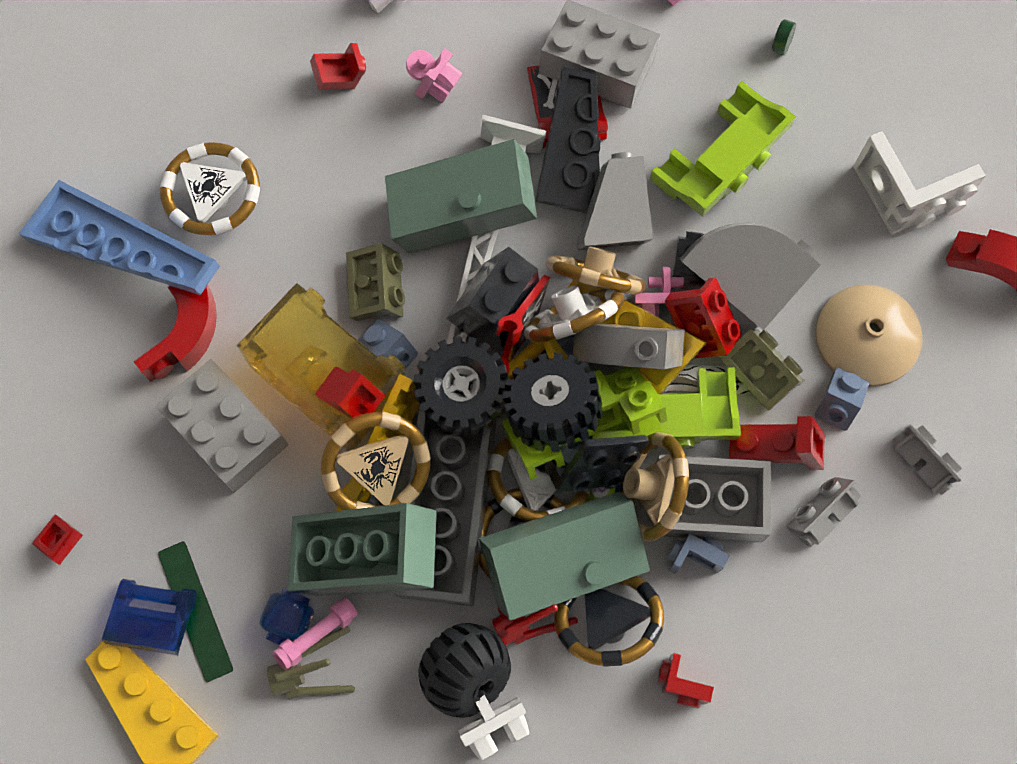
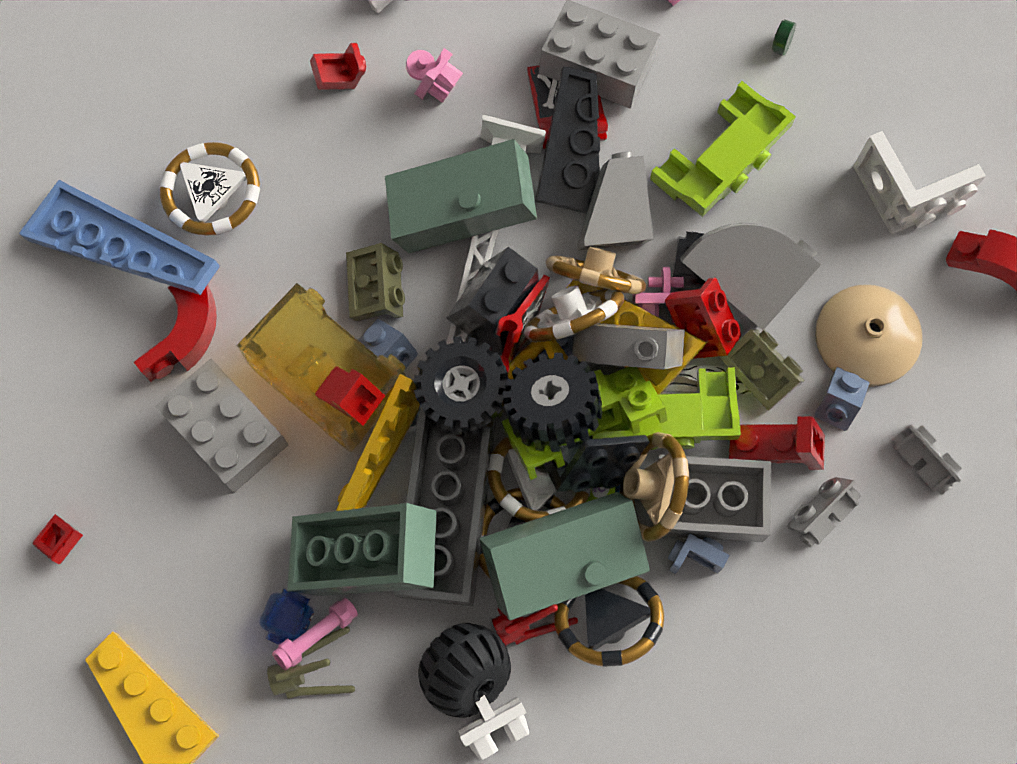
clear blue plate [102,579,197,656] -> none
dark green sticker [158,541,233,682] -> none
piece [320,412,431,510] -> none
red bracket [658,653,714,709] -> none

